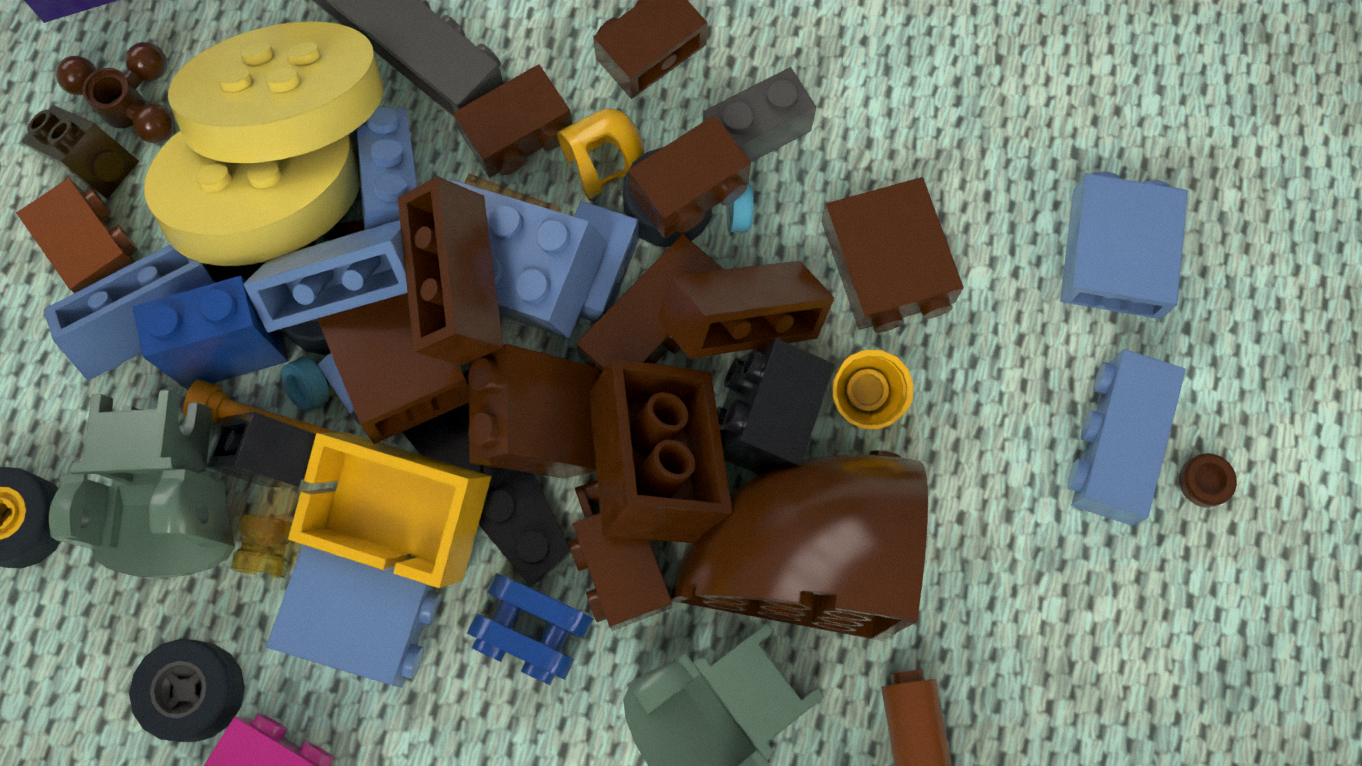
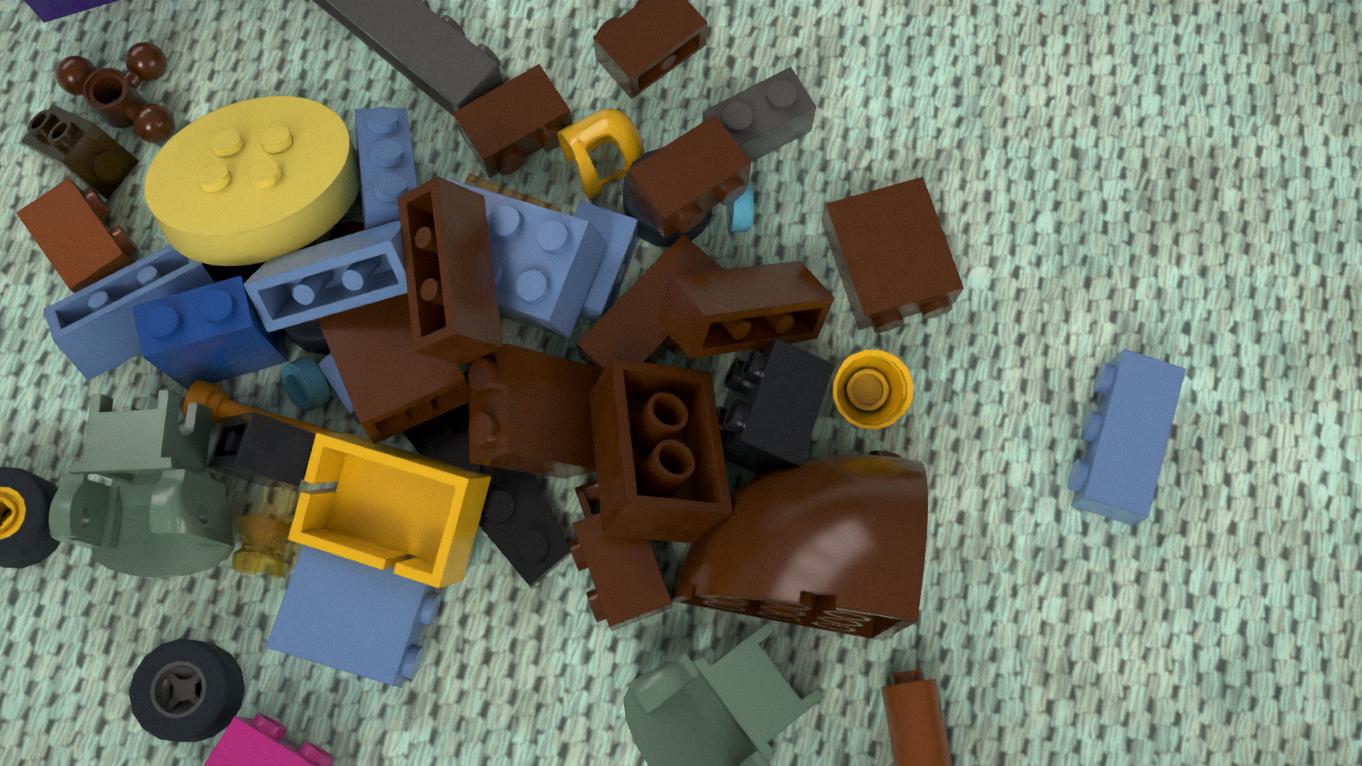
light yellow brick [168,21,384,163] -> none
blue brick [467,573,594,685] -> none
medium blue brick [1060,172,1188,319] -> none
reddish brown tile [1179,453,1237,508] -> none

